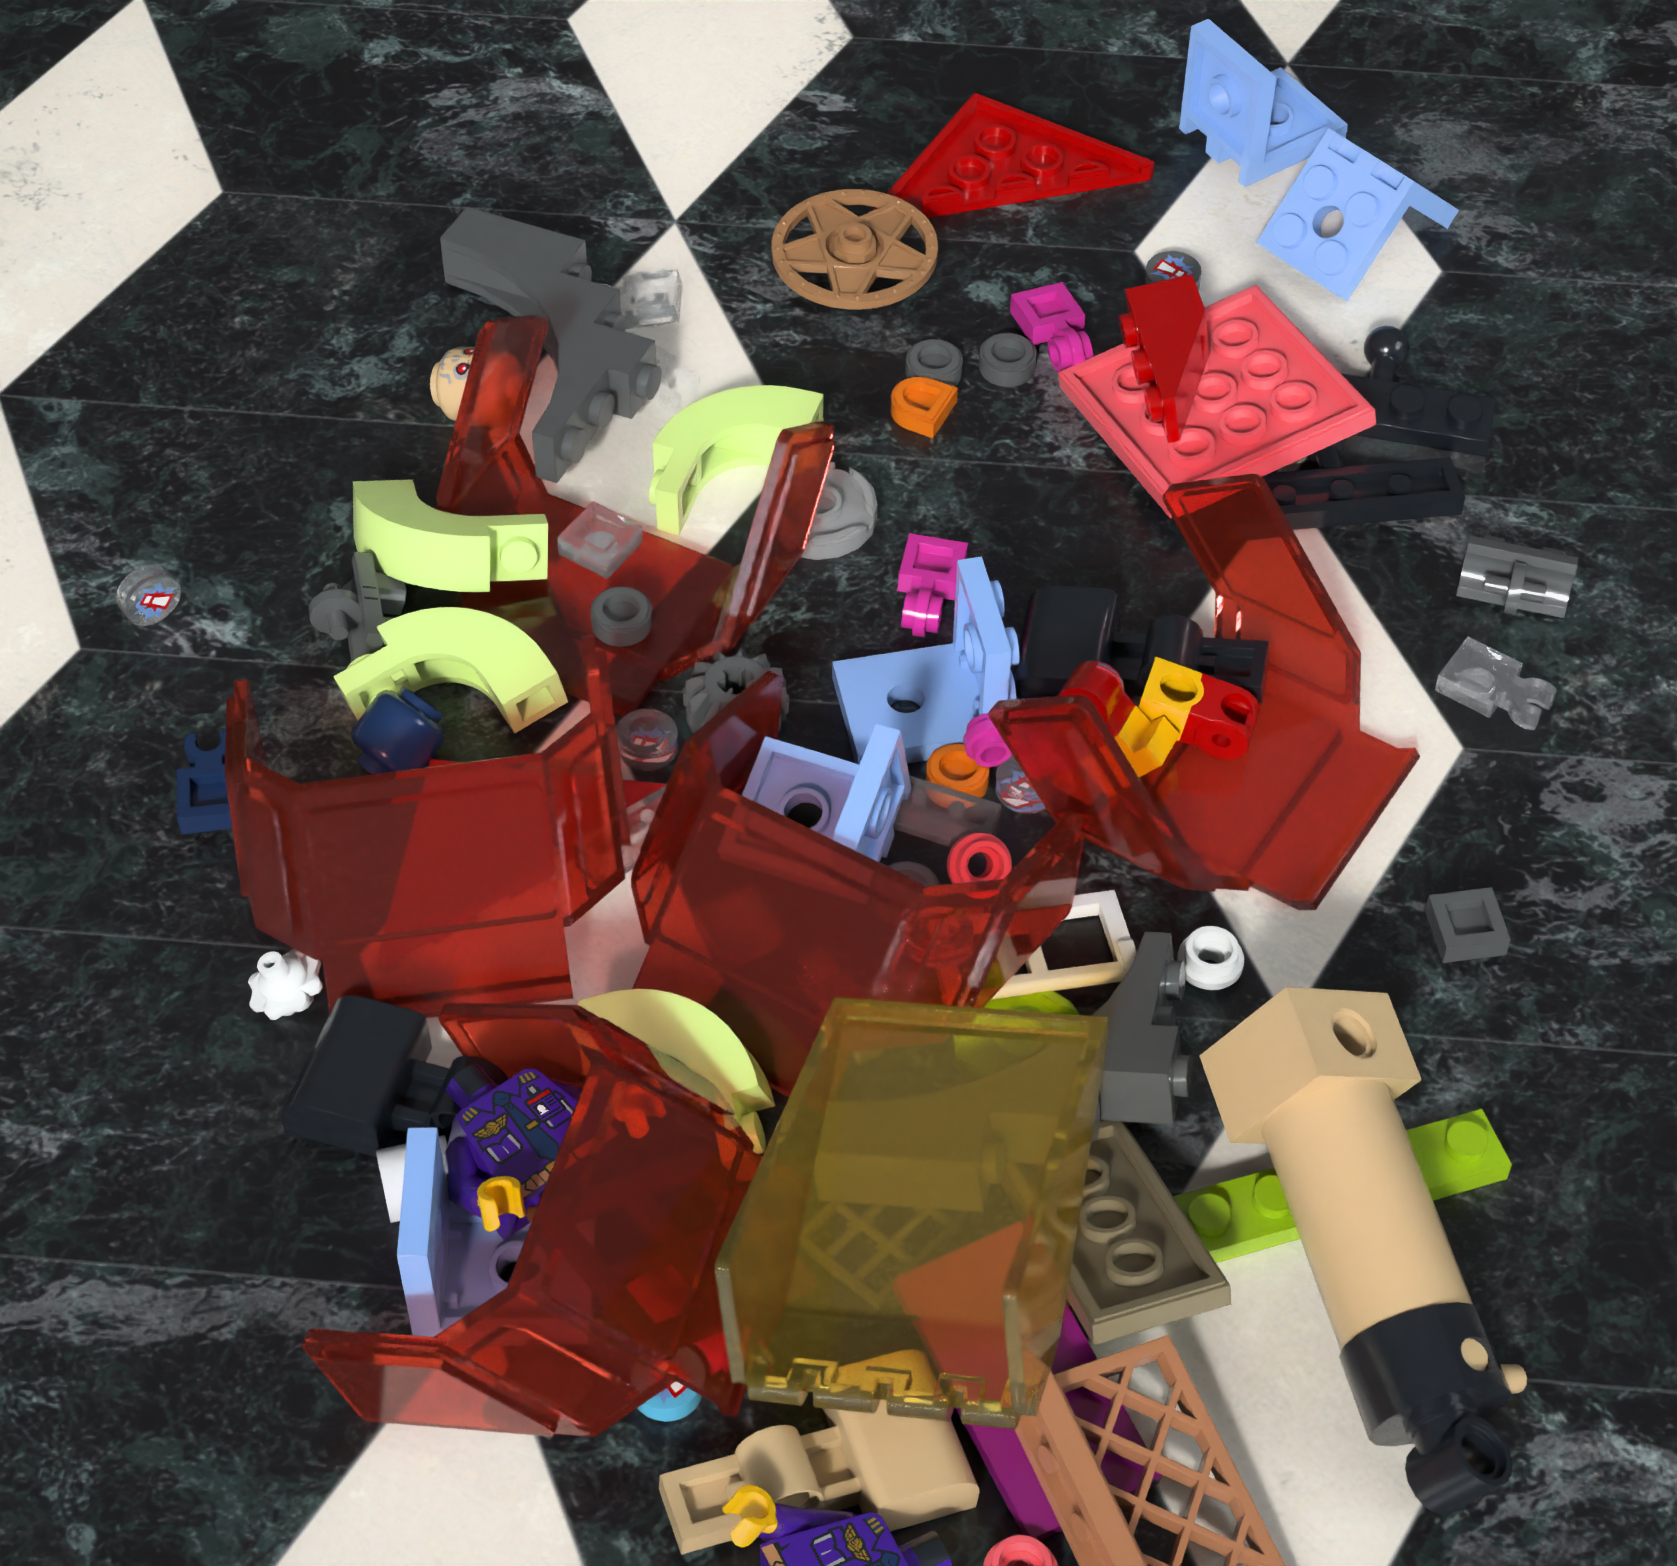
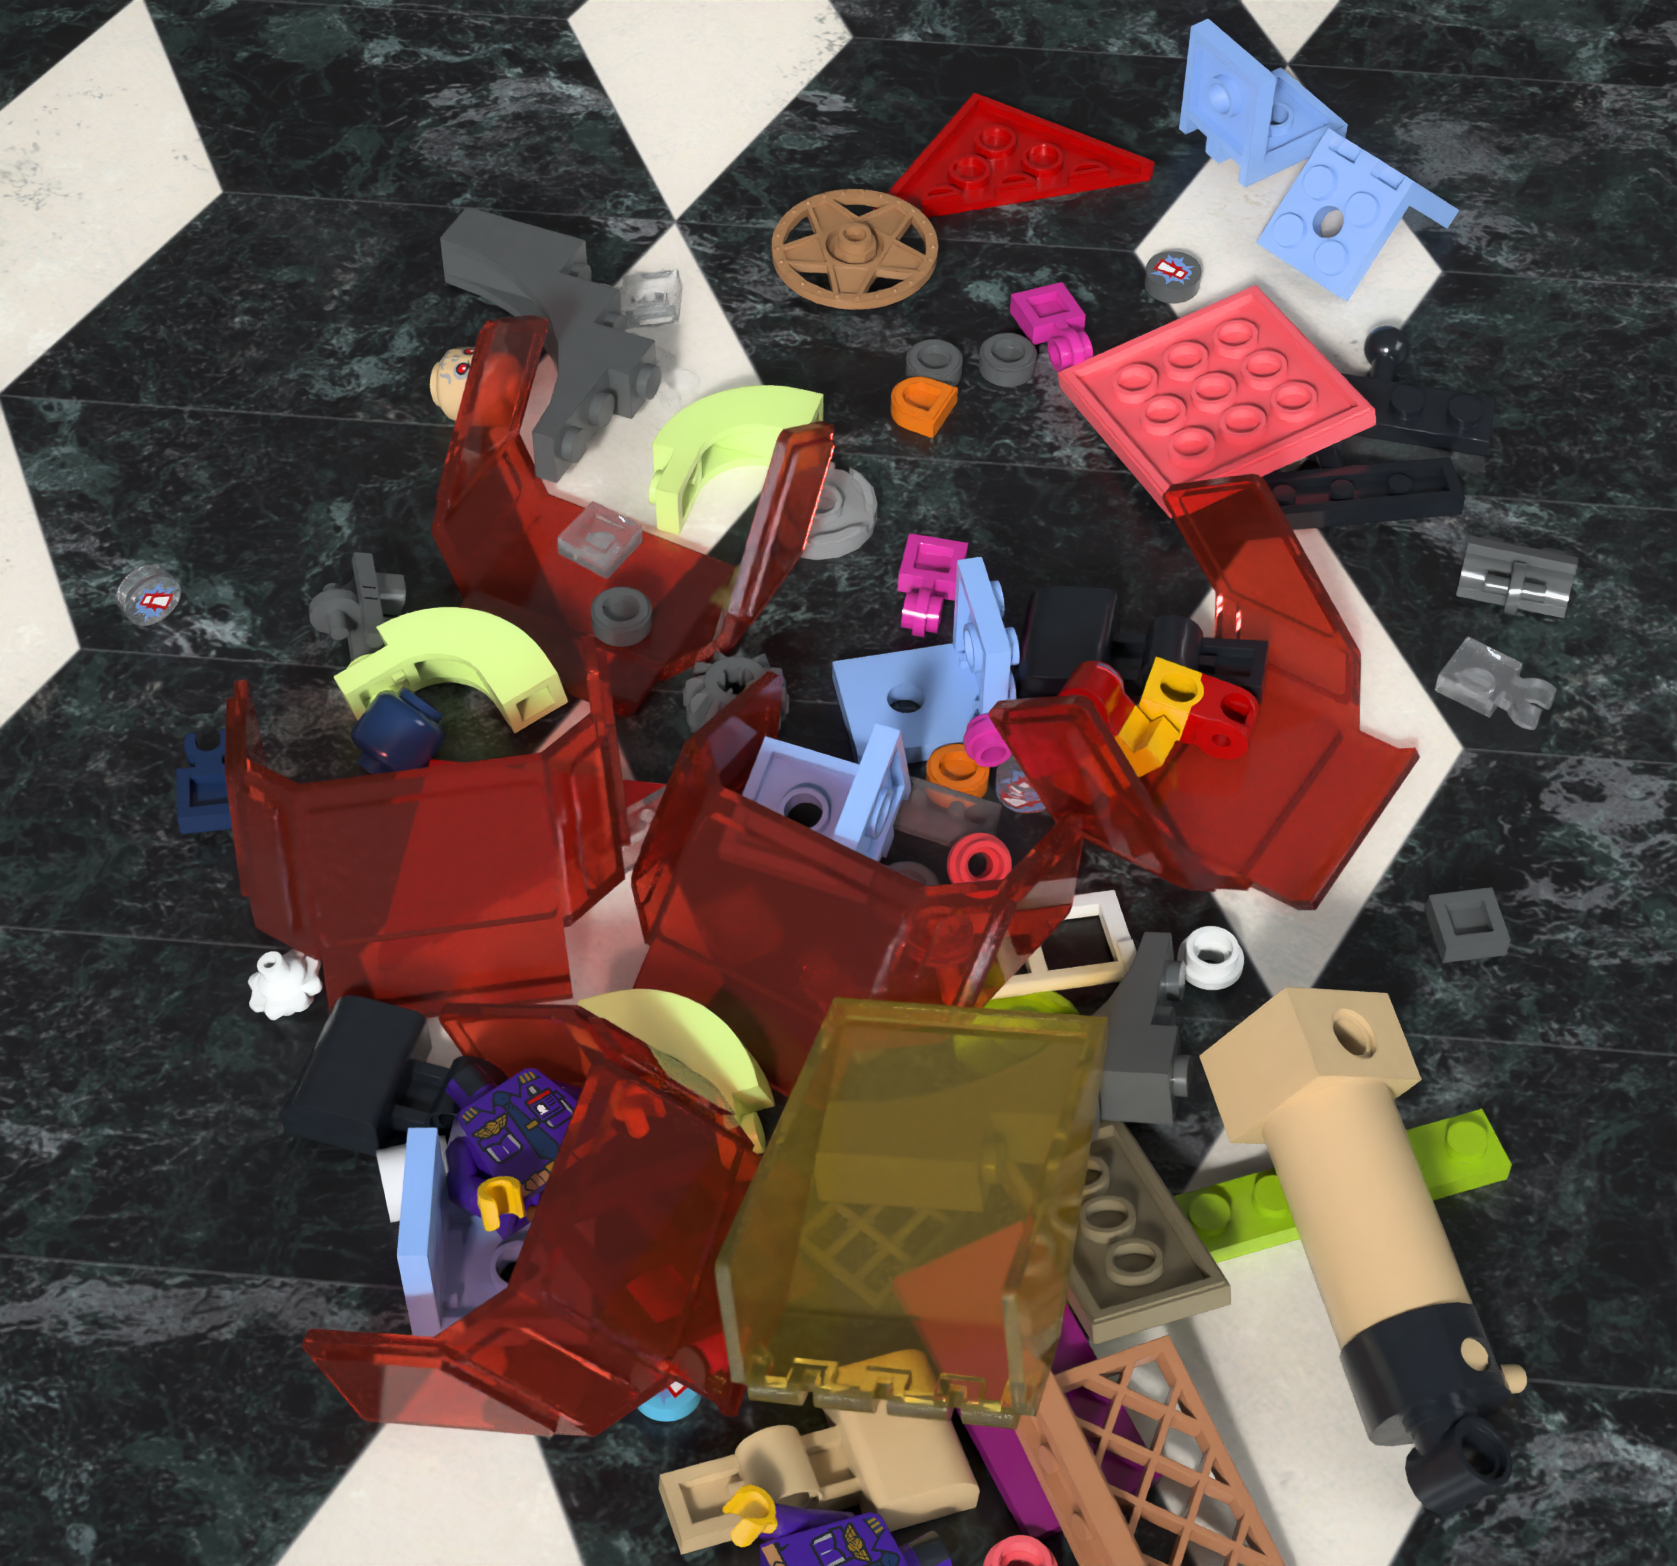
yellowish green arch [353,479,548,592] -> none
clear tile [615,709,678,771] -> none
red slope [1118,274,1210,443] -> none

